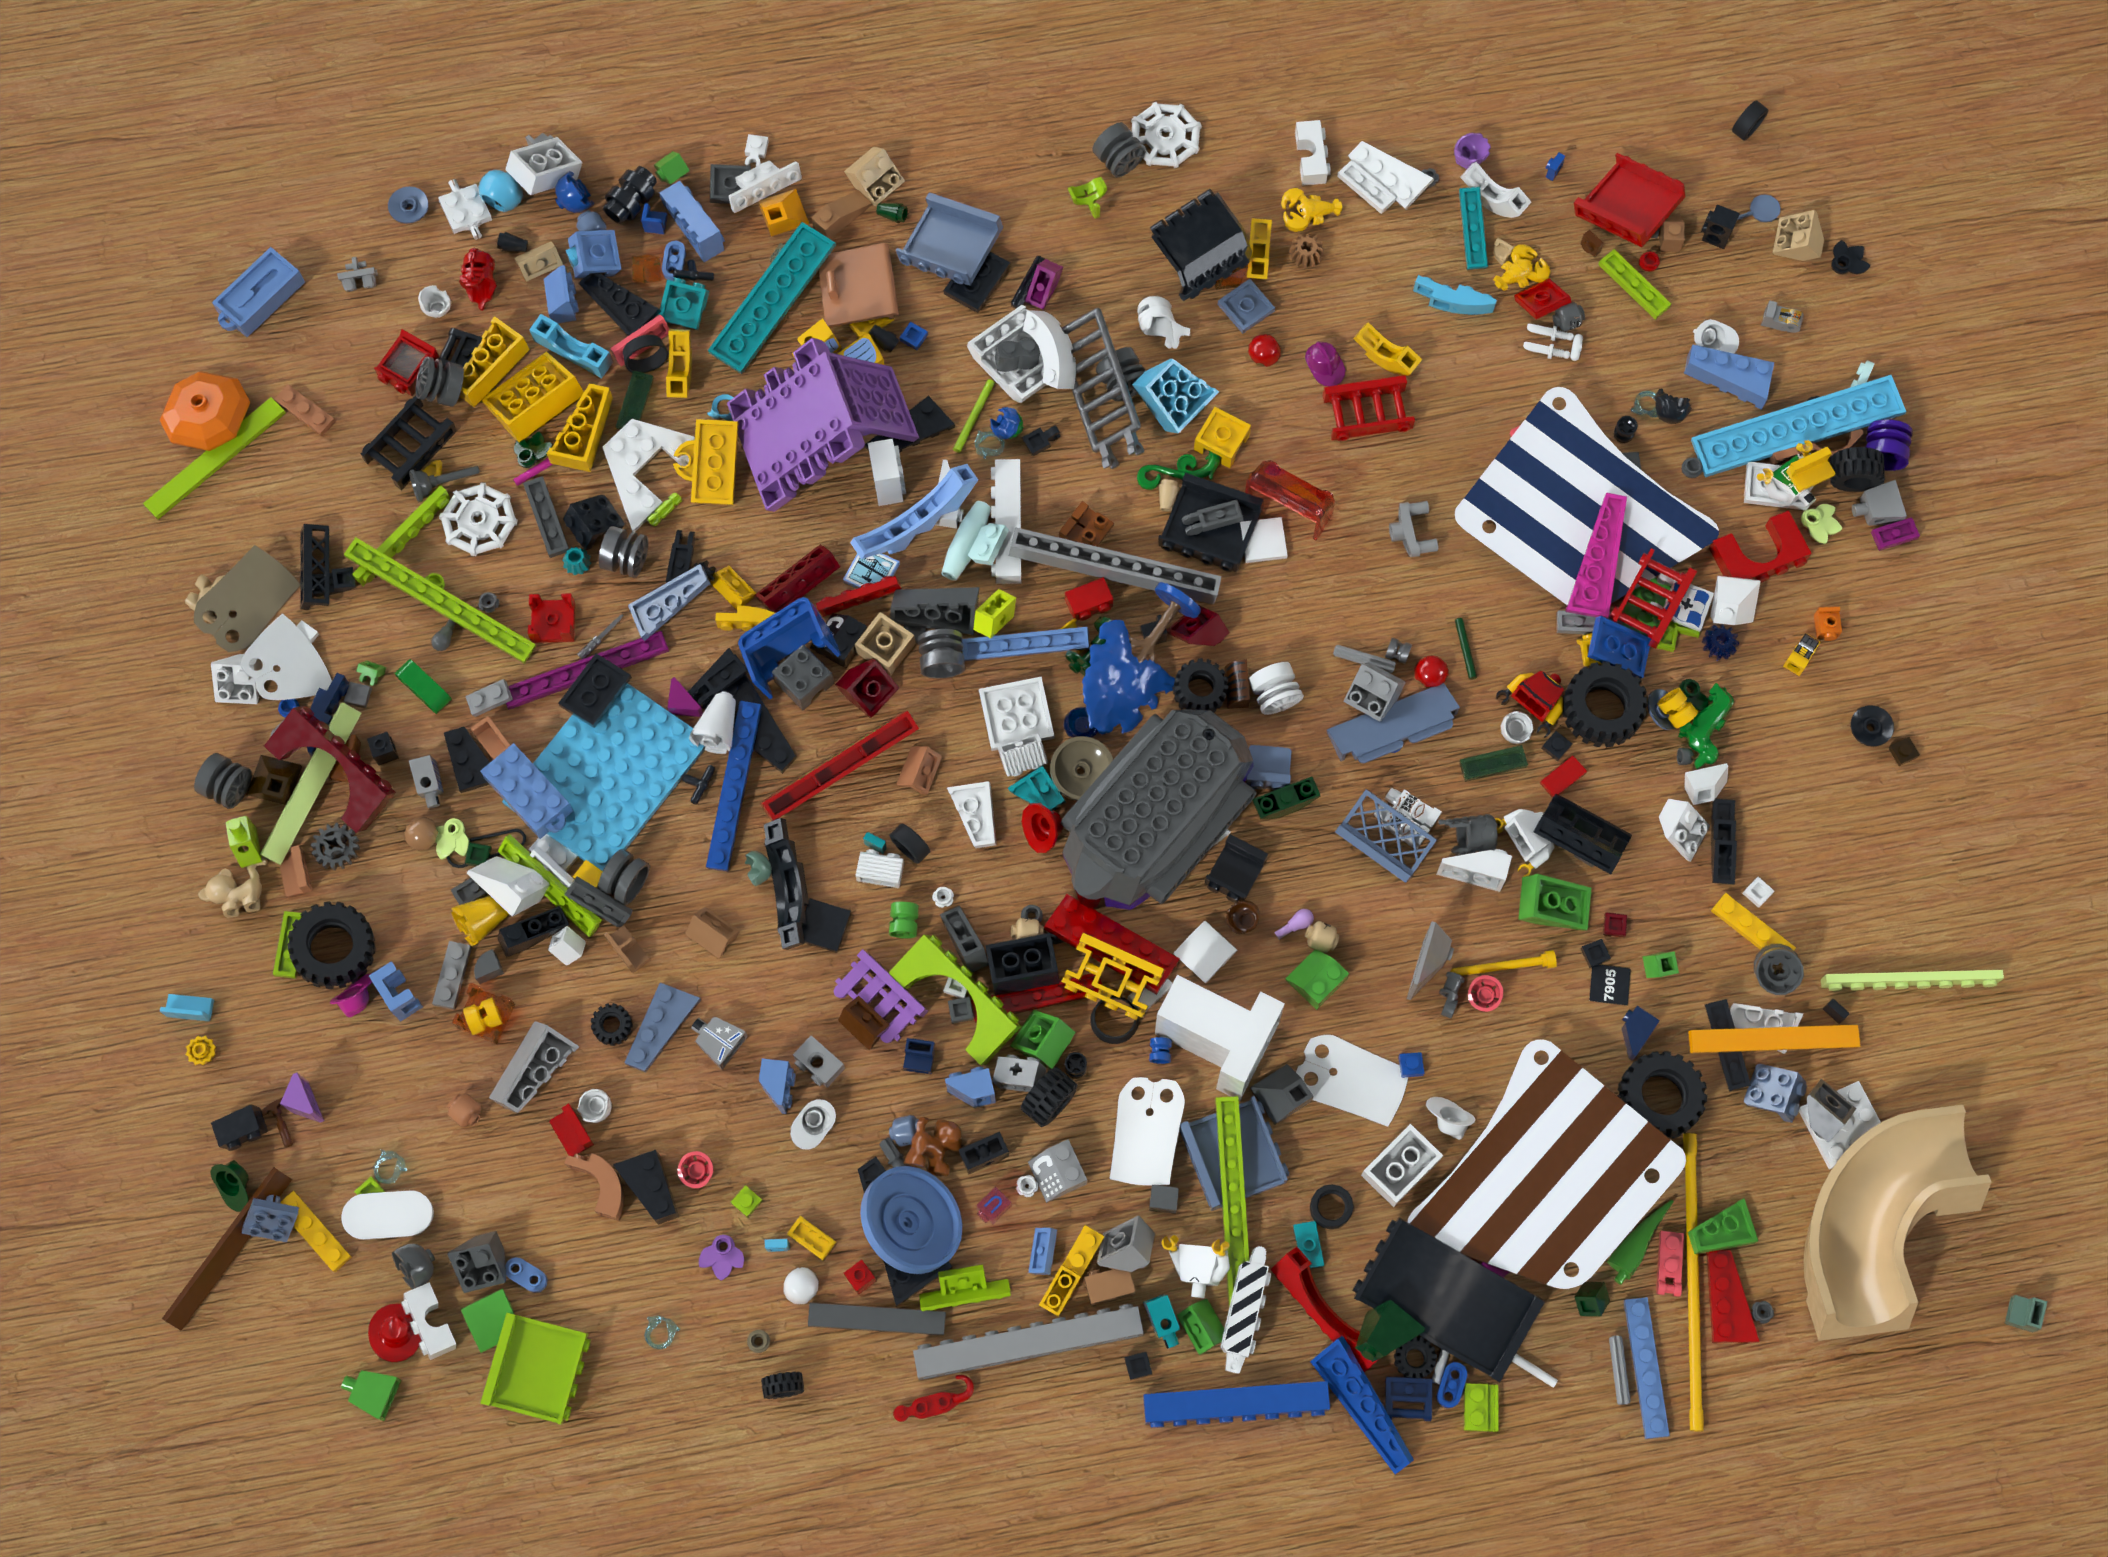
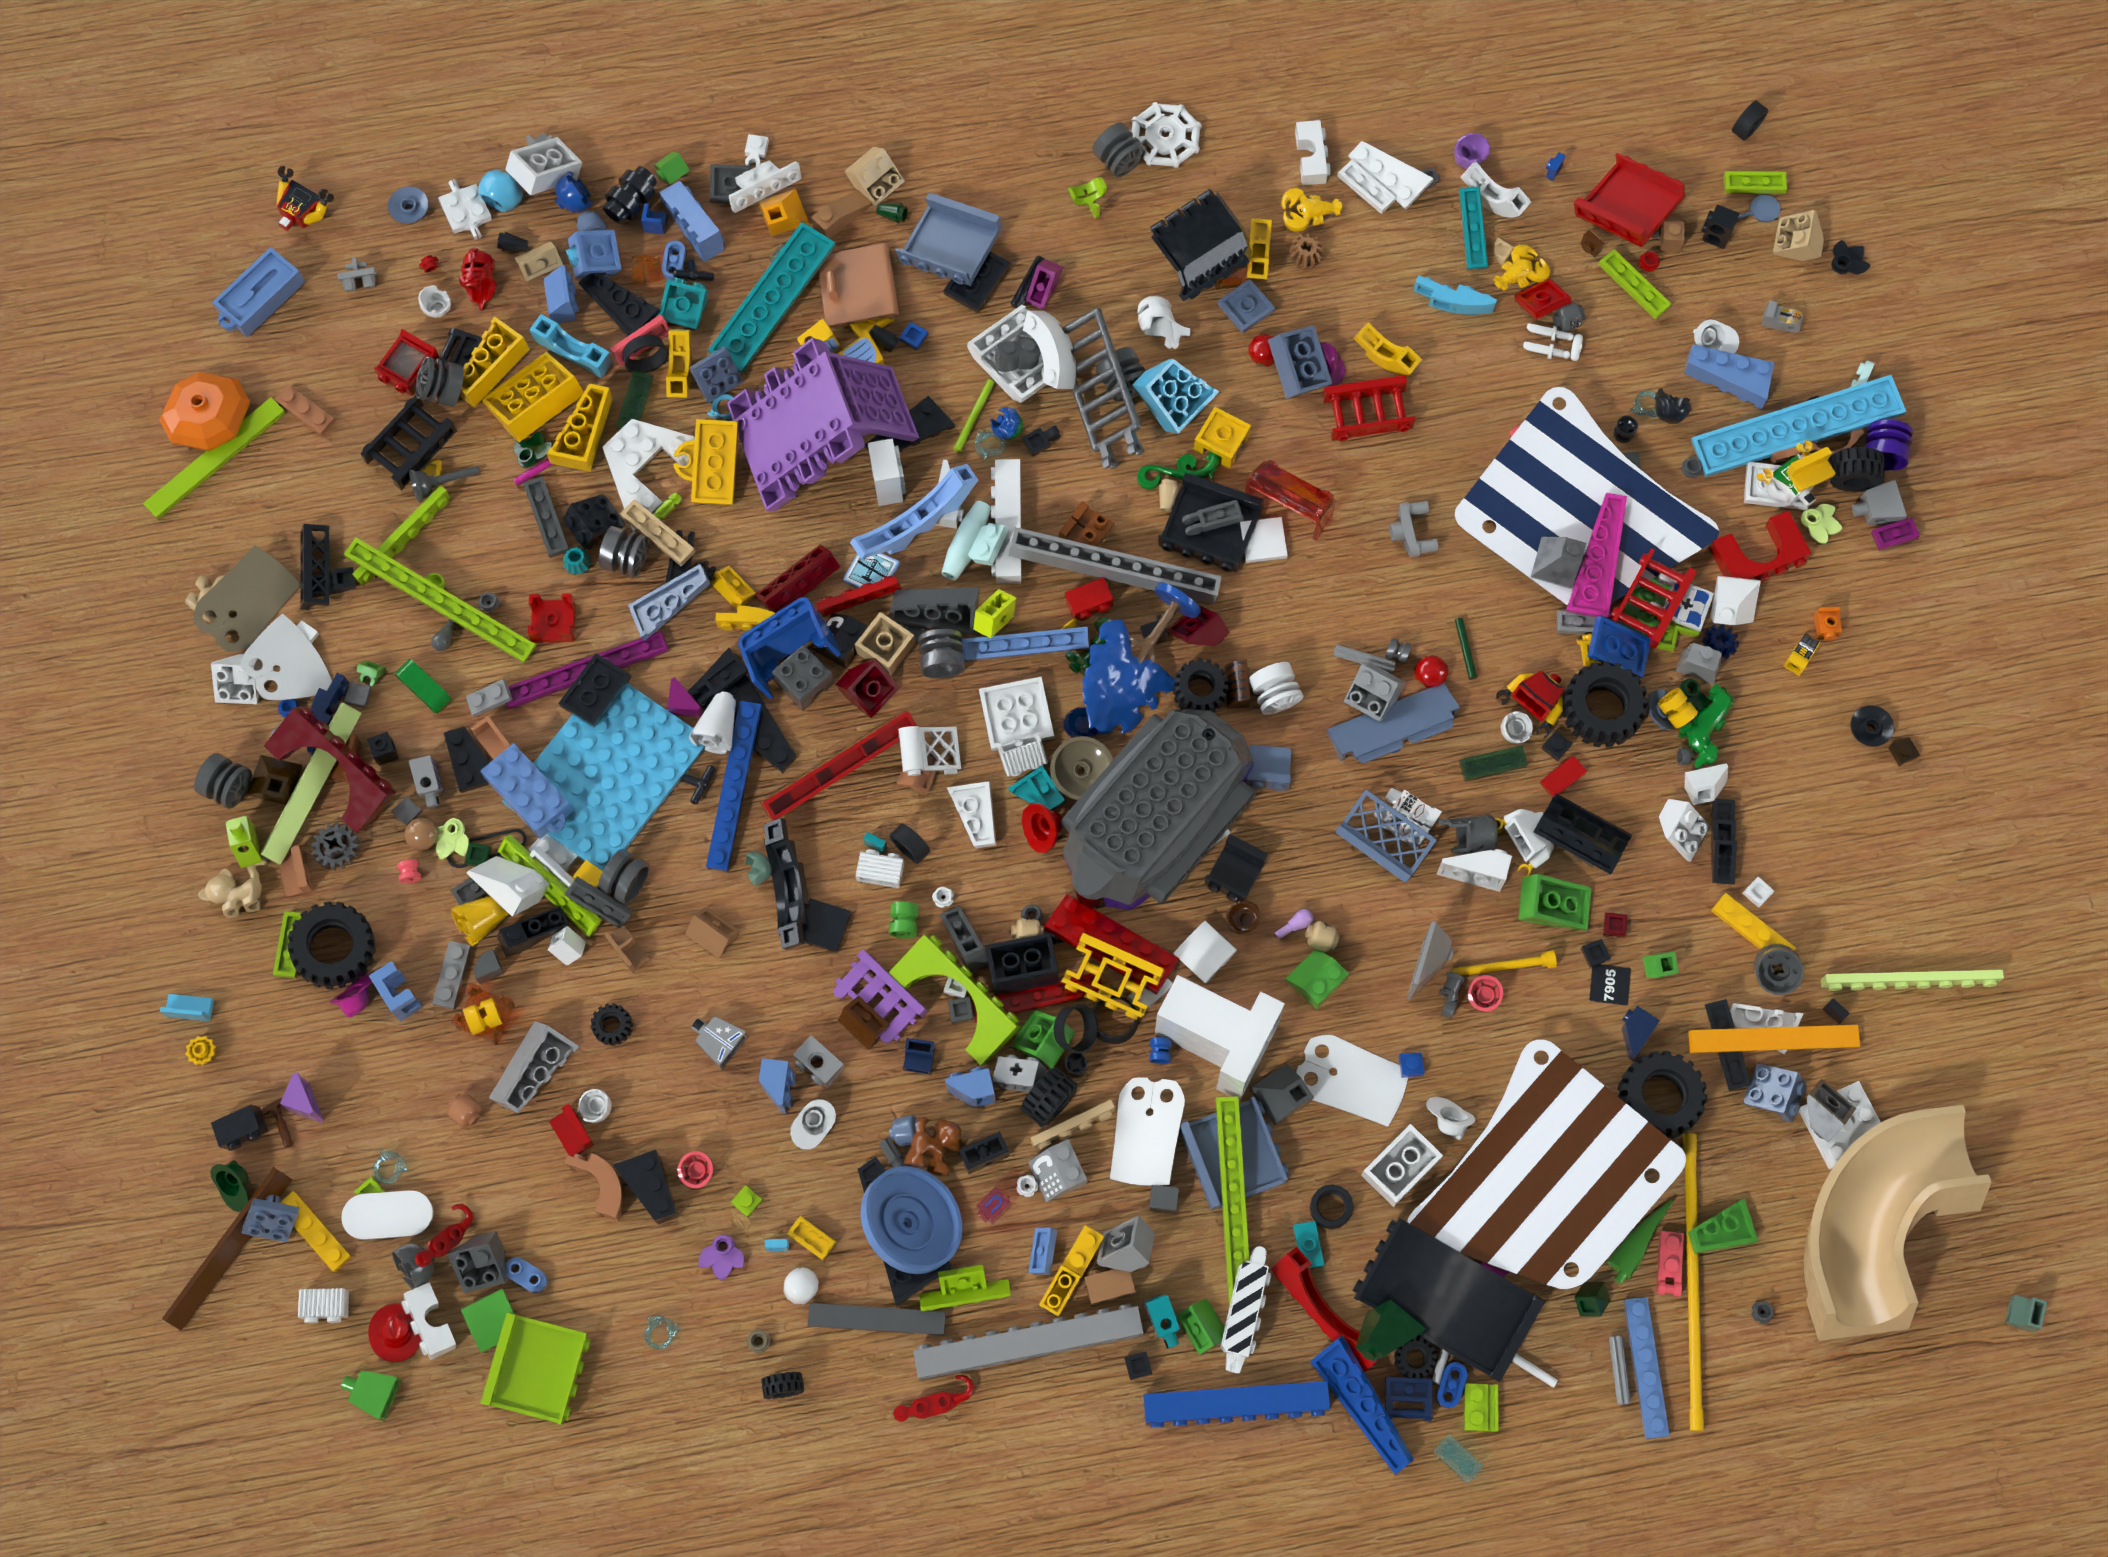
white plate [439,483,518,556] -> none
flat silver piece [577,614,623,659] -> none
sand blue wing [624,983,701,1072] -> none
red brick [844,1259,877,1295] -> none
torso [1161,1235,1230,1298] -> none
dark green slope [1252,776,1321,820] -> none
red wing [1706,1250,1760,1343] -> none
none -> torso [277,166,334,231]
none -> white brick [298,1288,350,1323]
none -> flat silver tile [391,796,423,826]
none -> coral wheel [397,860,421,883]
none -> red piece [415,1204,473,1267]
none -> red plate [419,255,439,273]
none -> tan plate [620,499,696,567]
none -> sand blue plate [689,346,743,403]
none -> white piece [898,726,961,776]
none -> tan plate [1030,1100,1115,1150]
none -> black tyre [1054,1005,1098,1054]
none -> sand blue slope [1268,325,1332,399]
none -> clear light blue plate [1432,1434,1484,1484]
none -> flat silver slope [1530,537,1587,589]
none -> light grey torso [1675,643,1722,685]
none -> lime plate [1724,171,1787,194]

